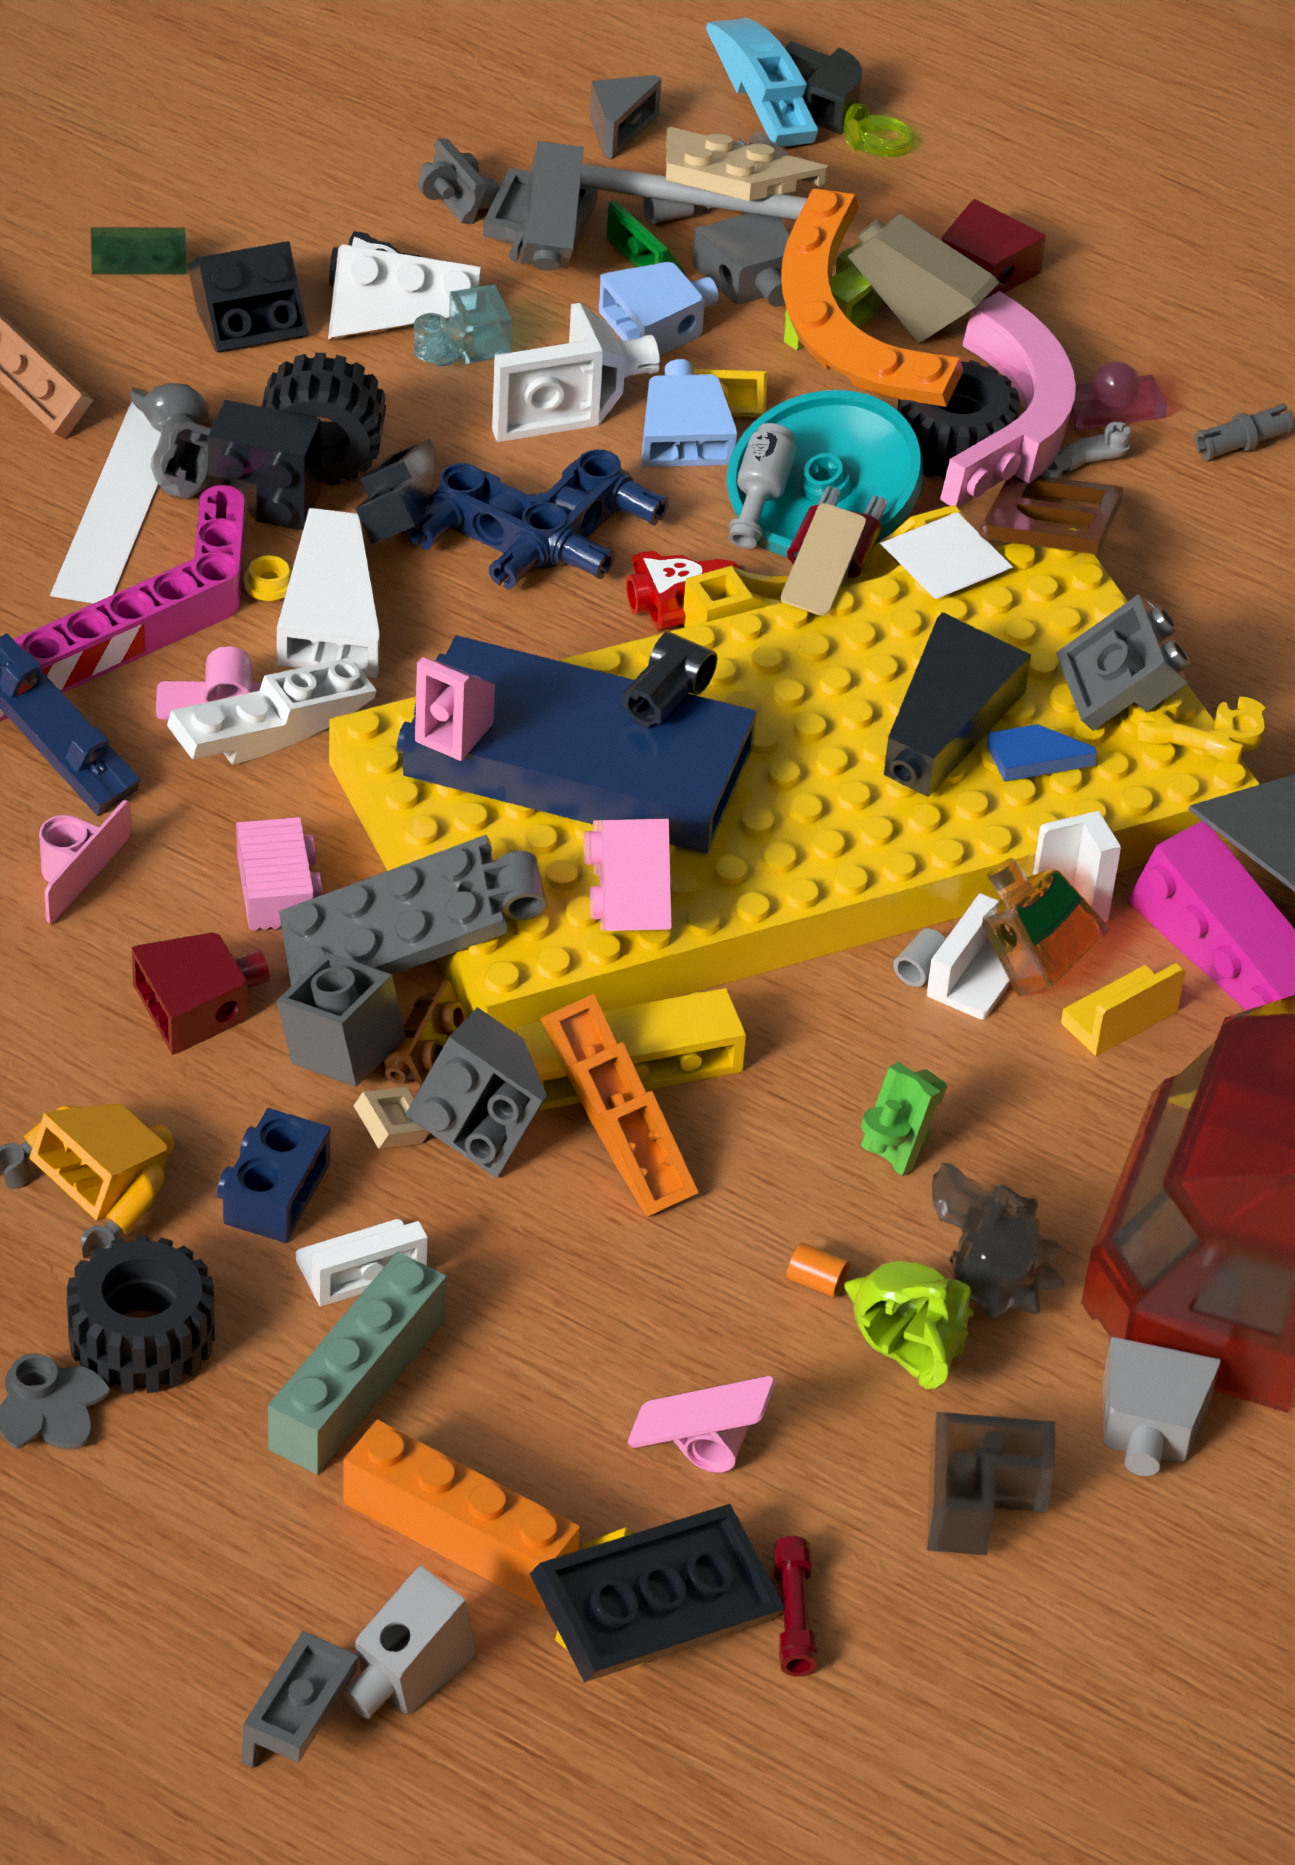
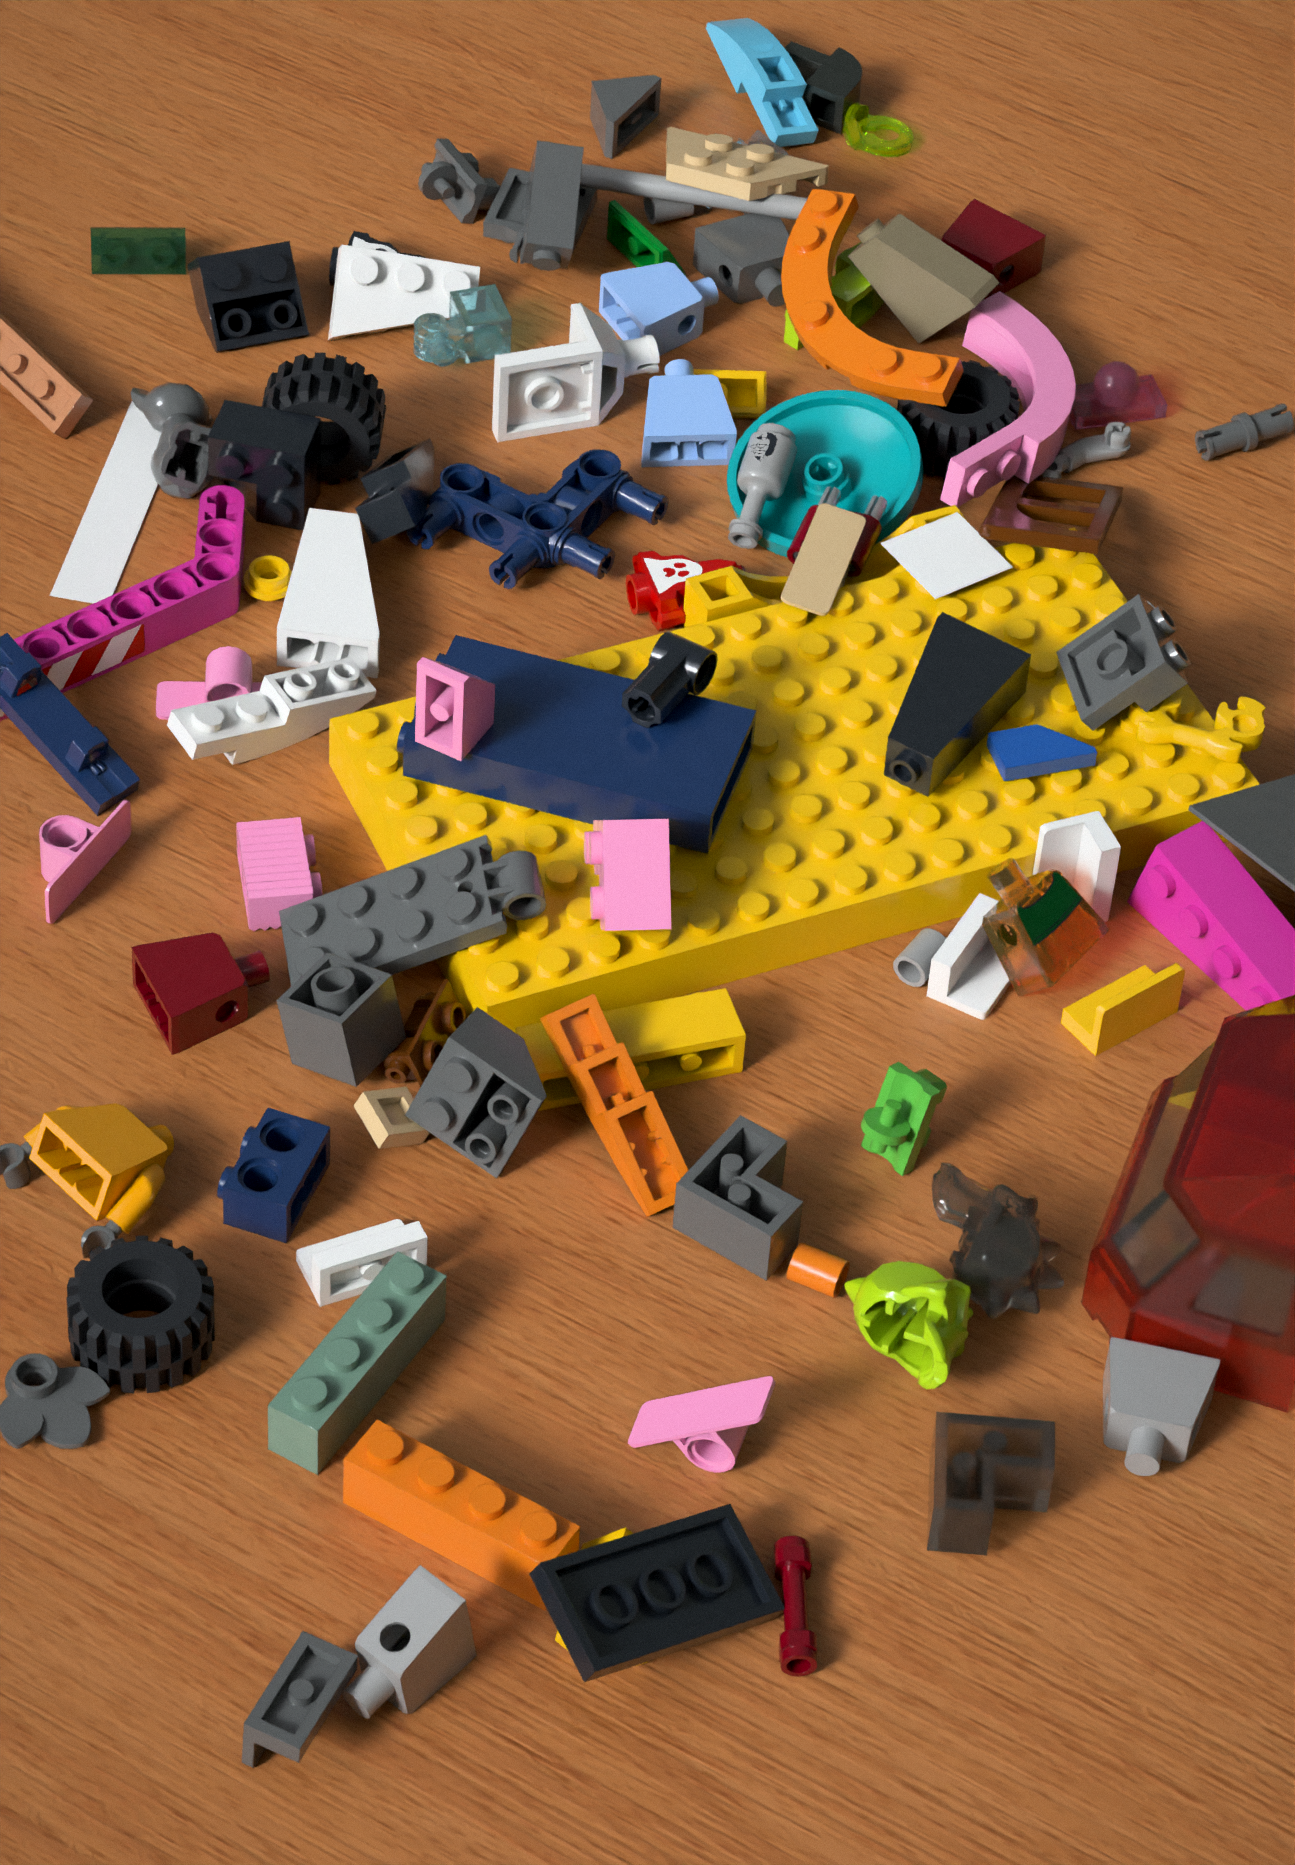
none -> dark grey brick [673,1115,803,1281]

